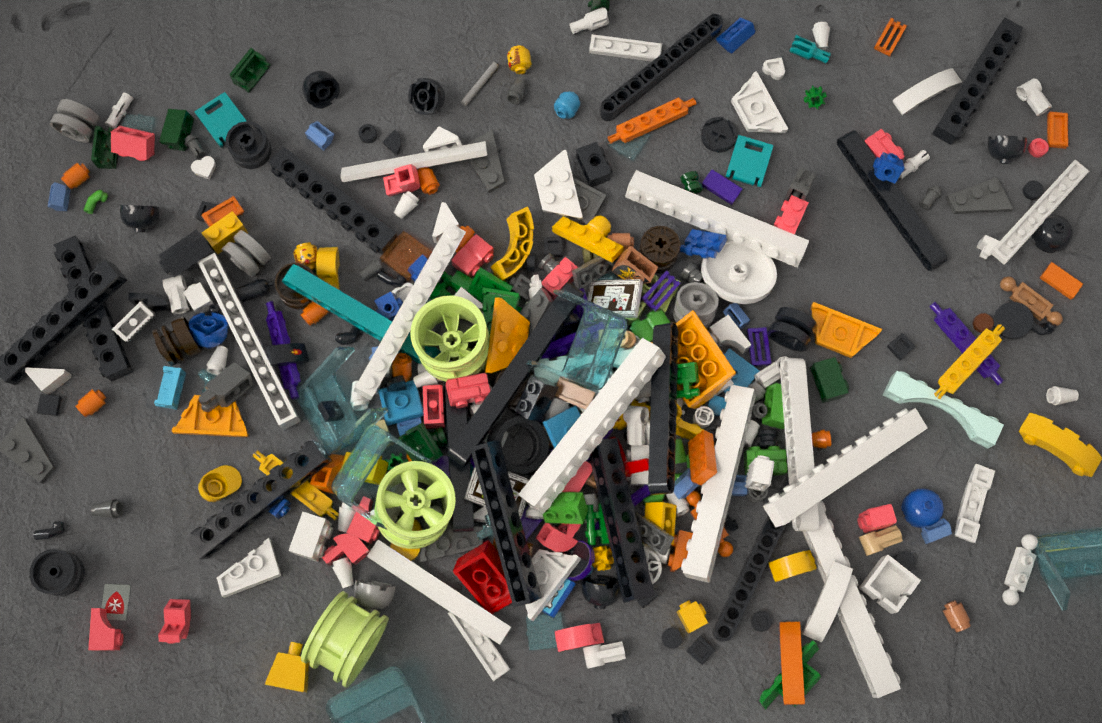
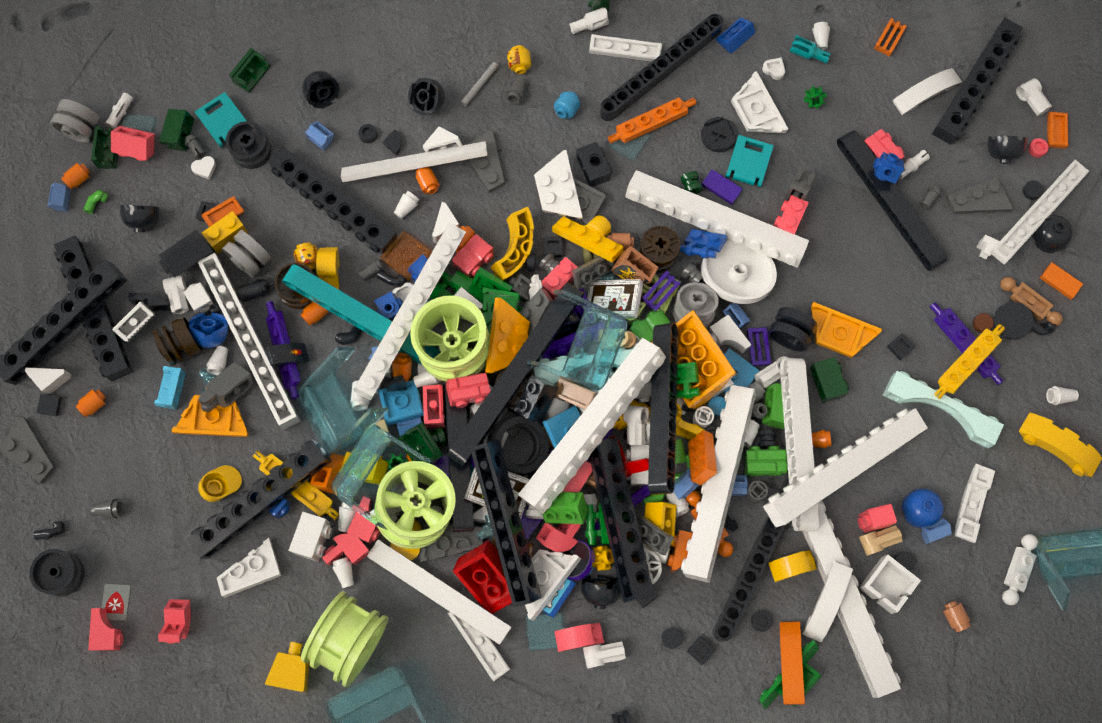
black tile [317,400,344,422] -> none
light grey cylinder [354,579,396,613] -> none
coral brick [383,164,420,197] -> none
yellow brick [677,600,708,633] -> none
white brick [745,456,774,491] -> none

